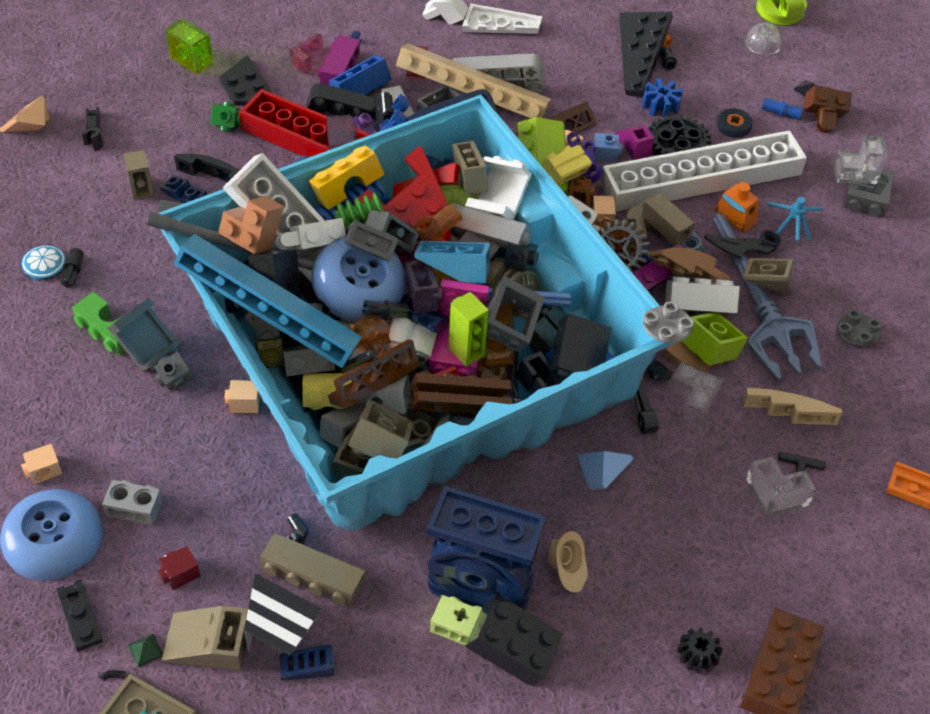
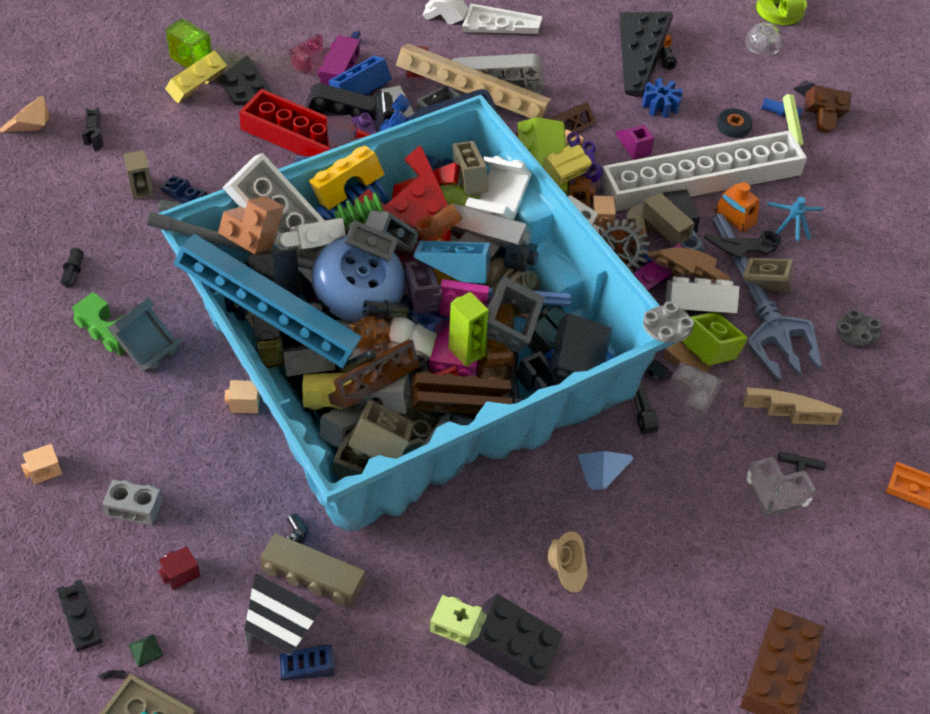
medium blue brick [0,489,104,581] -> none
dish [21,245,66,281] -> none
dark grey brick [154,351,194,390] -> none
dark tan slope [161,606,248,671] -> none
black slope [174,153,239,182] -> none
green brick [210,102,241,132] -> none
dark blue brick [427,485,546,611] -> none
medium blue brick [594,133,622,162] -> none
black gear [649,114,712,156] -> none
black gear [677,627,723,673] -> none
clear brick [833,136,888,184] -> none
dark grey panel [843,161,894,217] -> none
none -> light yellow arch [165,50,227,103]
none -> black panel [663,190,700,233]
none -> yellowish green axle [783,94,804,147]

